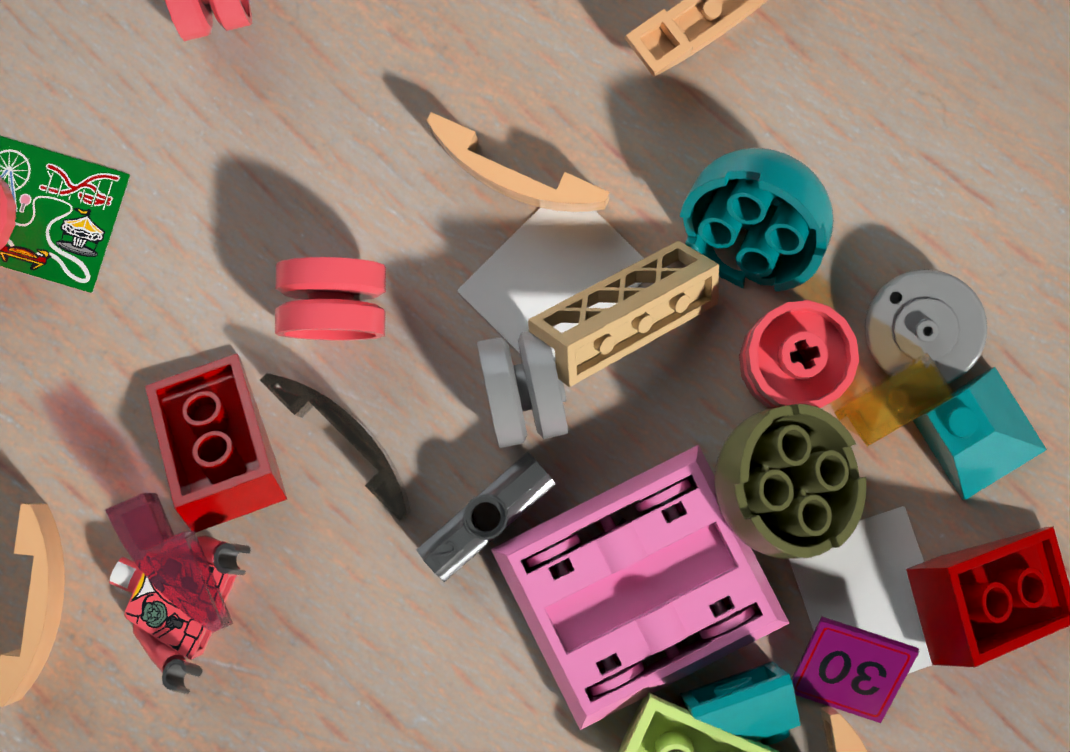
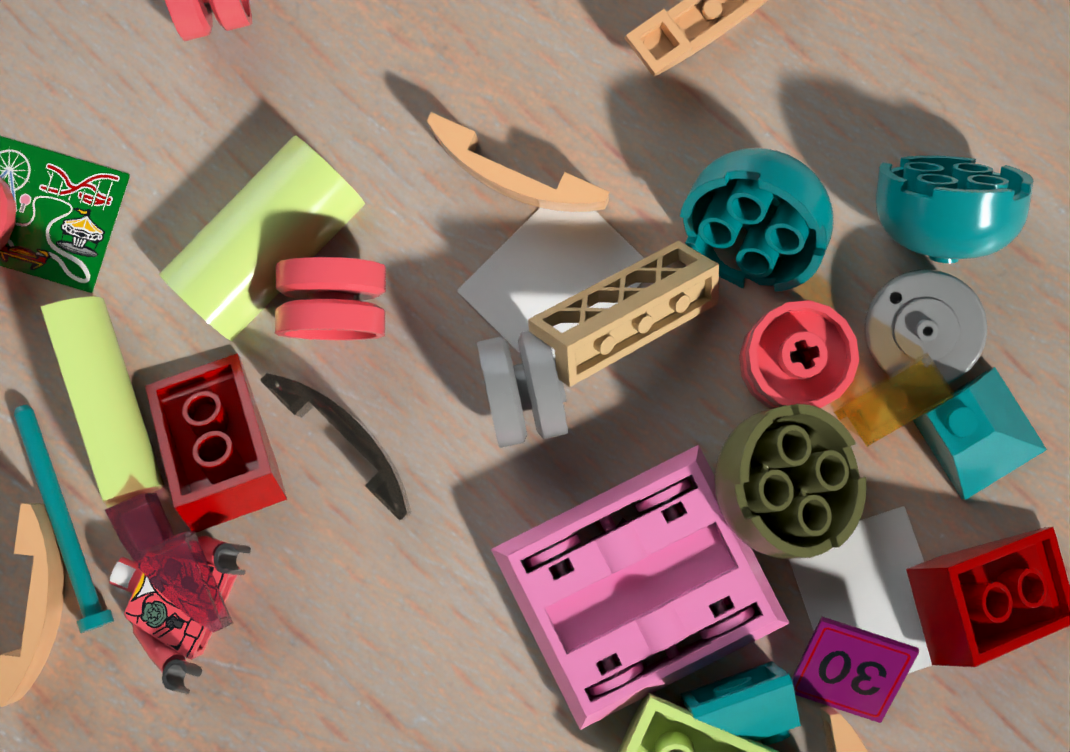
dark grey piece [416,452,556,582] -> none
none -> teal bar [14,404,114,634]
none -> yellowish green brick [40,296,164,508]
none -> yellowish green brick [159,135,365,341]
none -> teal cylinder [876,156,1034,263]

